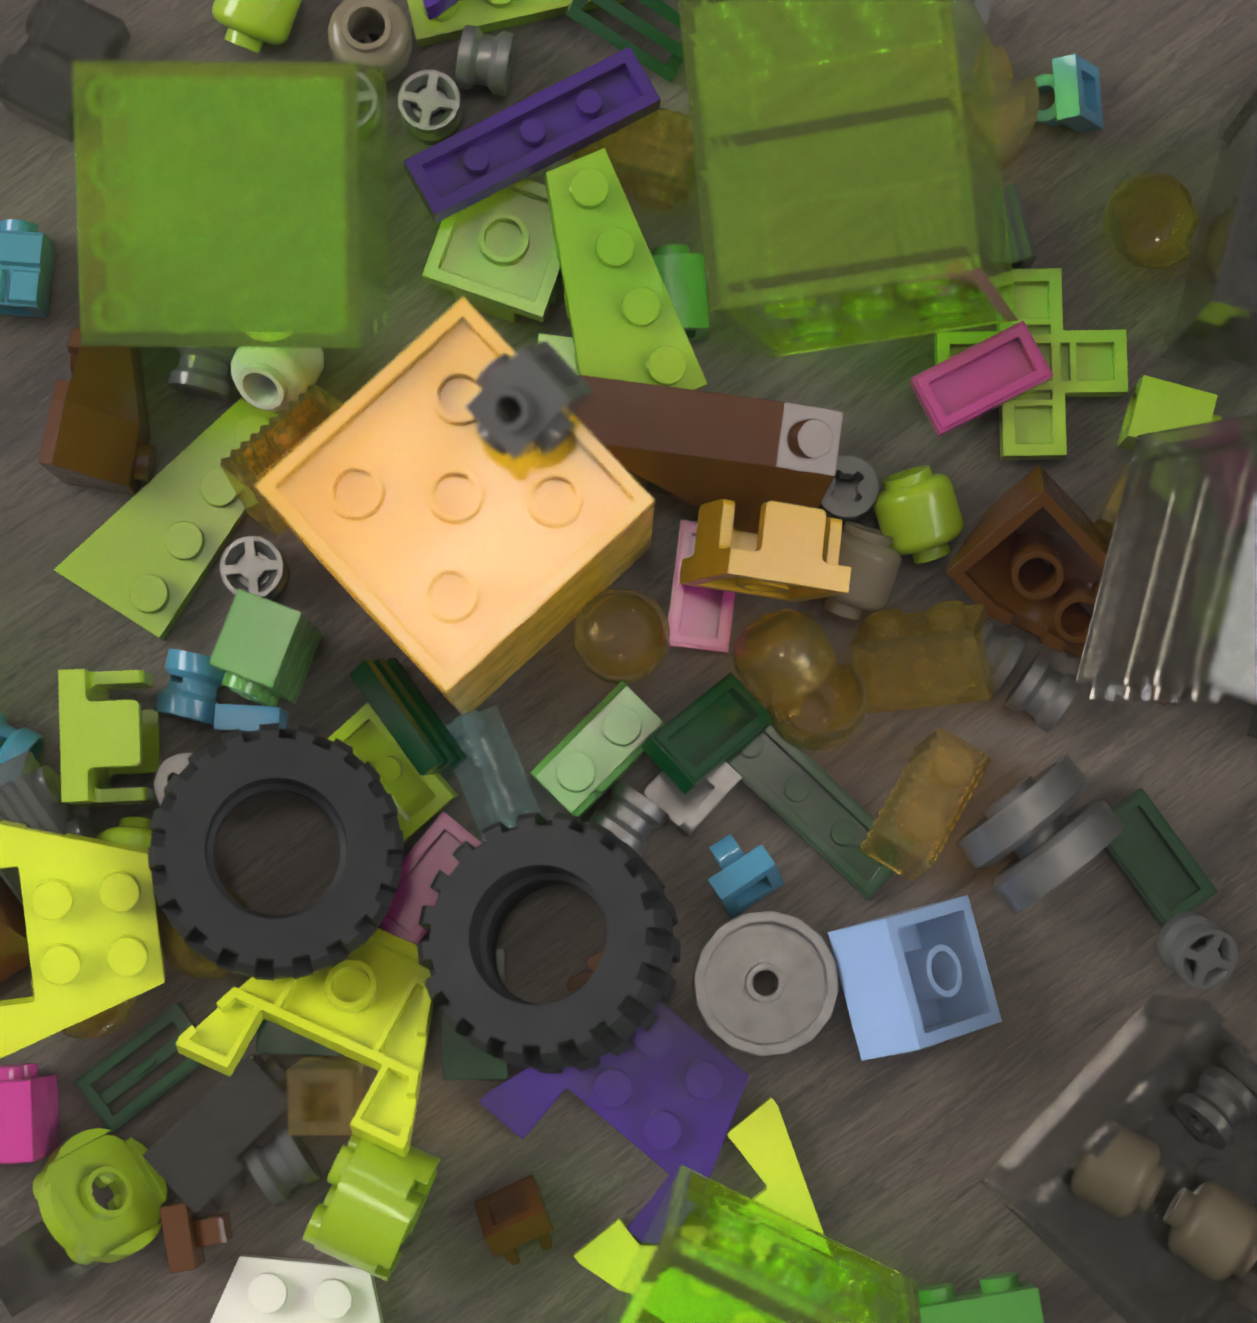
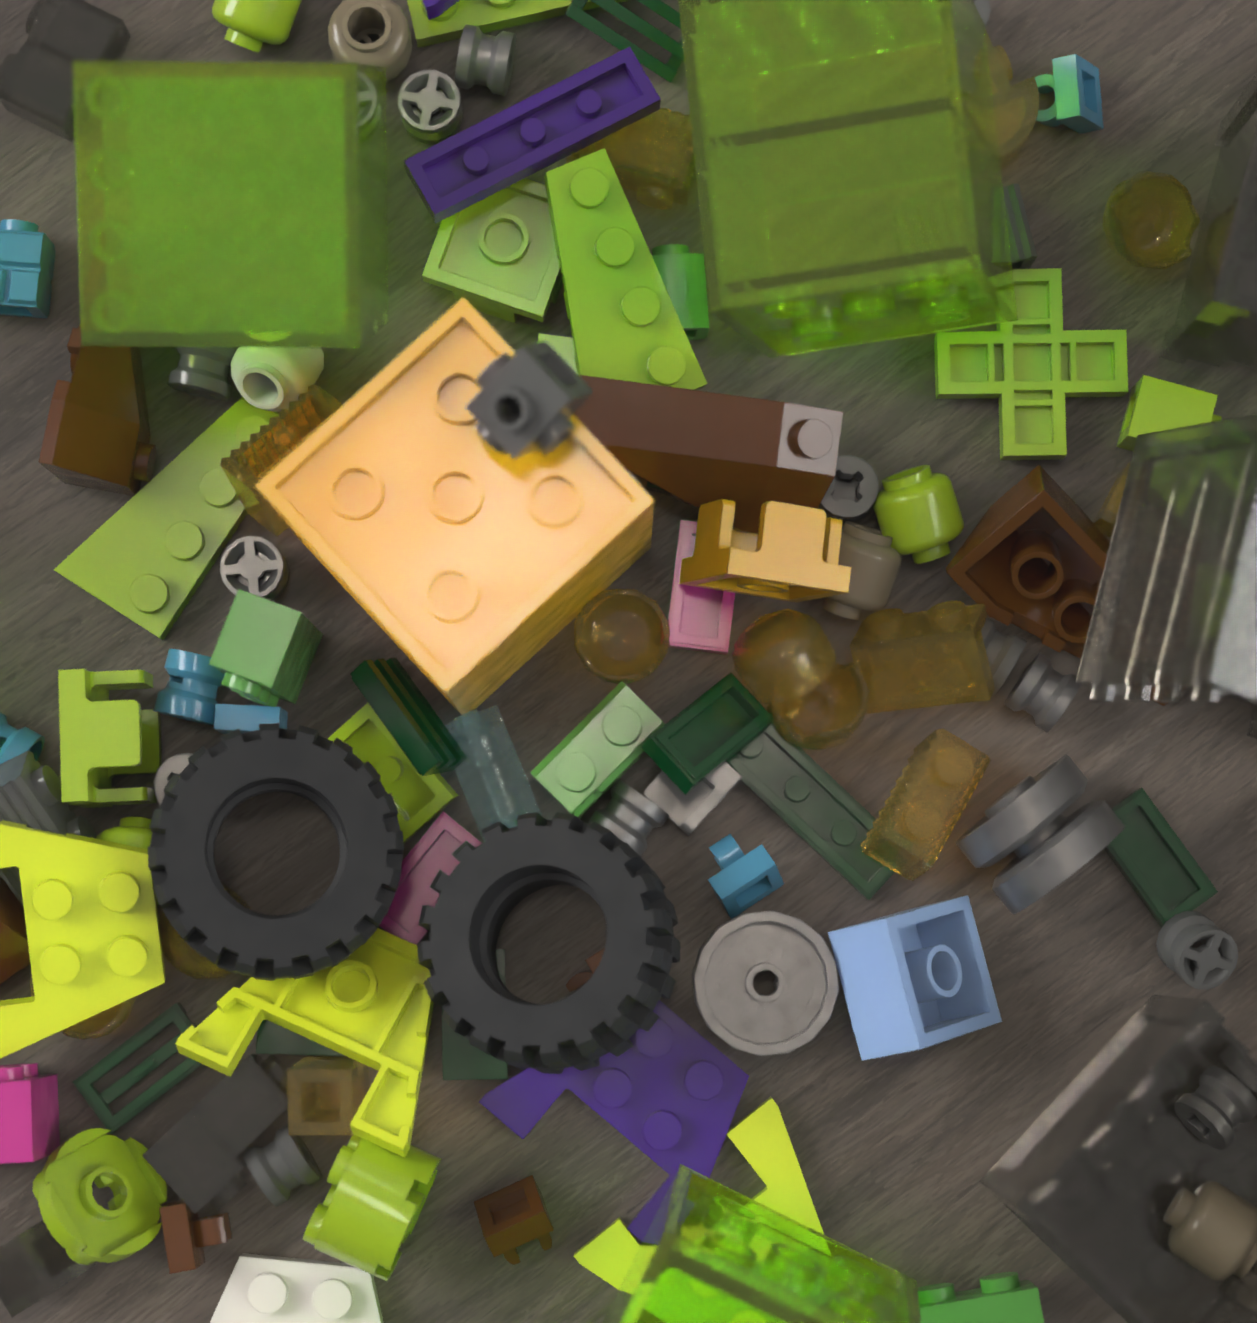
dark pink tile [909,320,1053,438] -> none
dark tan head [1064,1121,1169,1220] -> none

